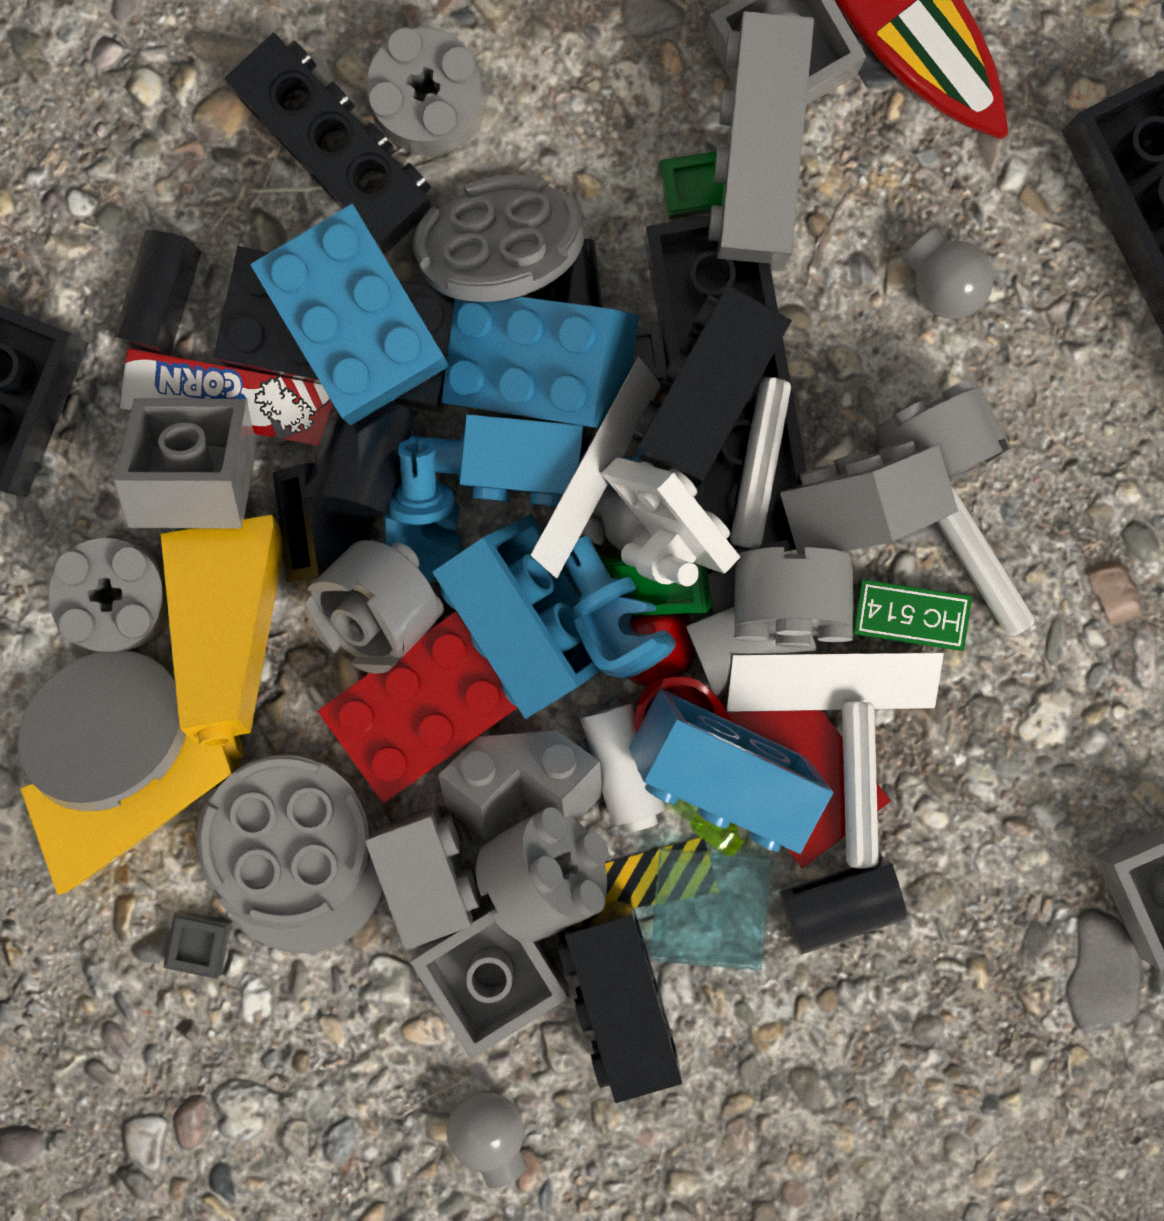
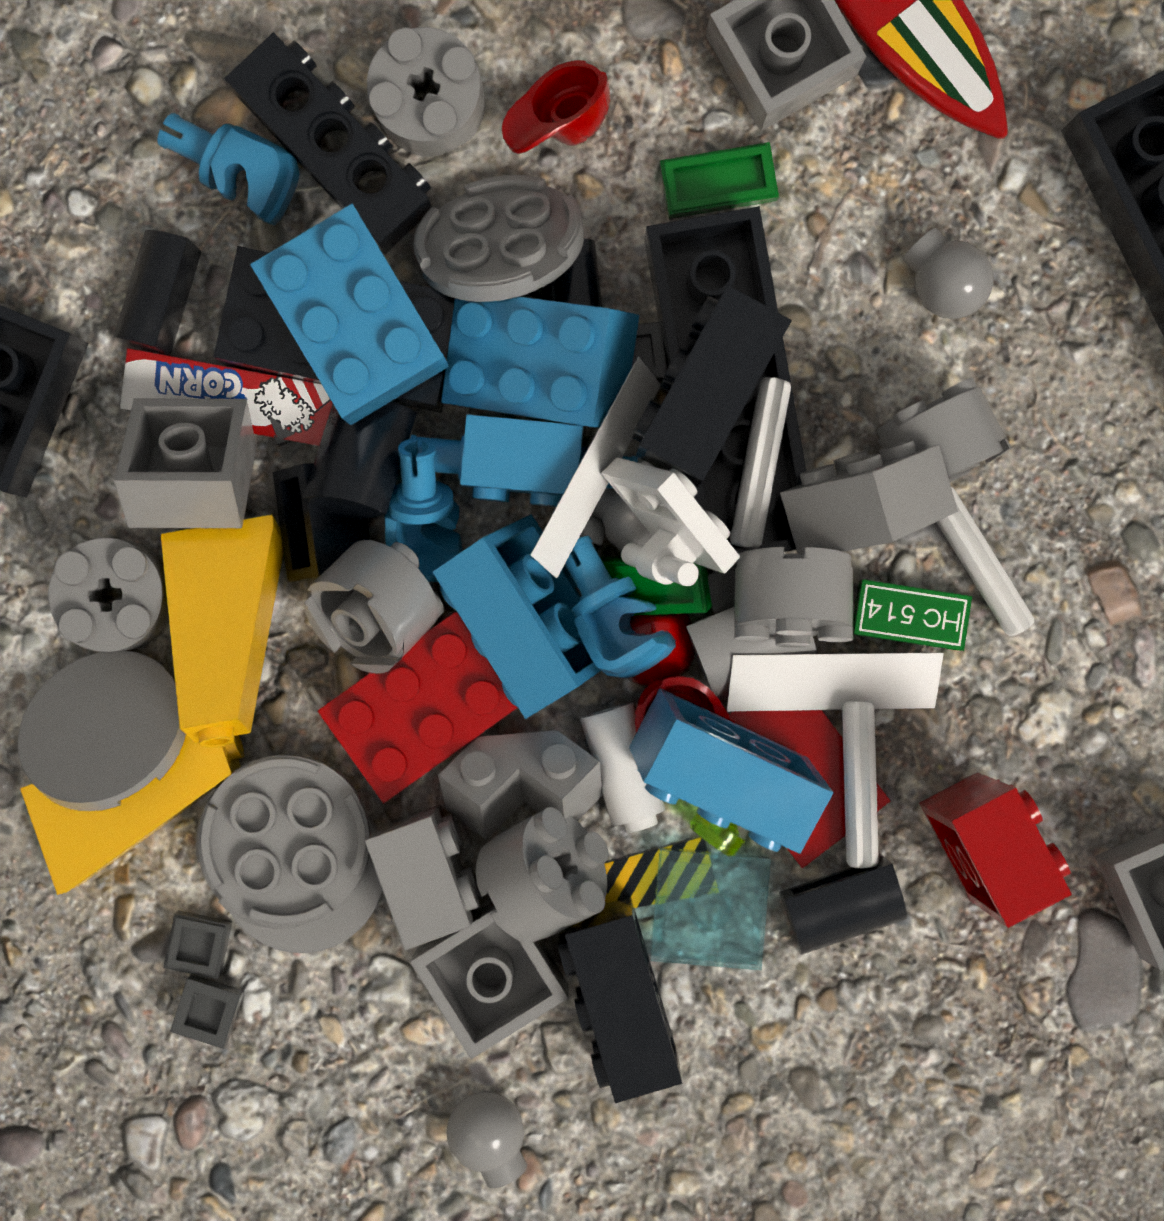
light grey brick [708,11,814,265] -> none
none -> dark azure piece [157,113,300,226]
none -> dark grey plate [170,974,244,1049]
none -> red piece [501,60,610,154]
none -> red brick [919,772,1072,928]

